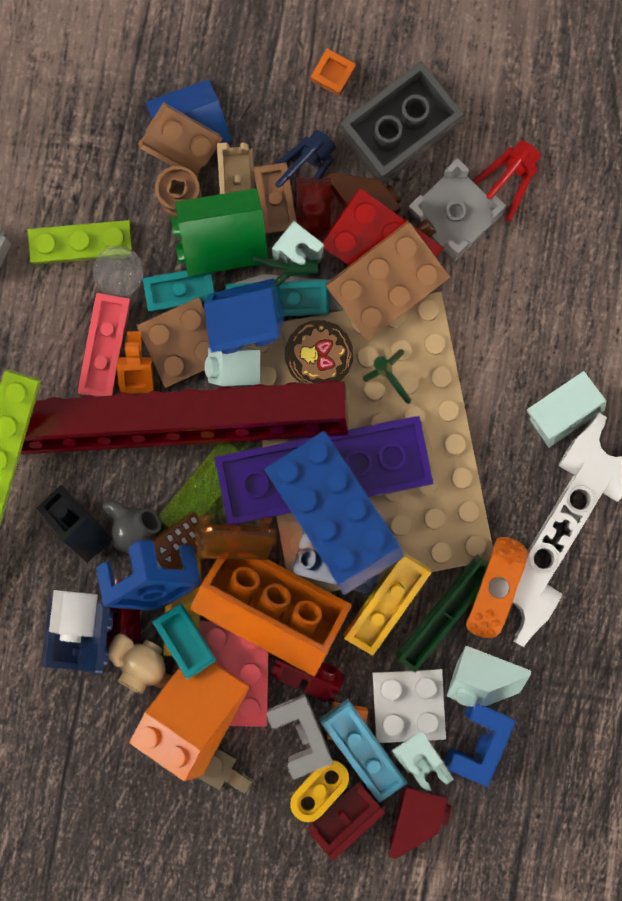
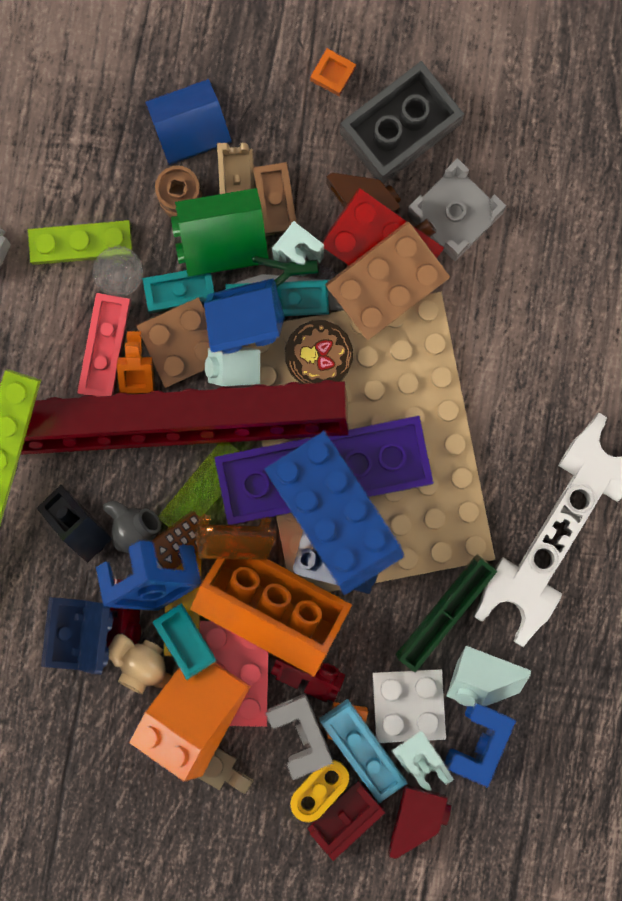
white brick [49,590,98,643] -> none
medium nougat plate [137,102,223,178] -> none
dark blue plant [274,130,336,211] -> none
clear red hips [296,177,331,239] -> none
yellow plate [343,552,432,656] -> none
dark green plant [363,349,411,404] -> none
orange piece [466,537,528,638] -> none
red plant [472,140,541,221] -> none
light aqua hinge [527,371,606,448] -> none

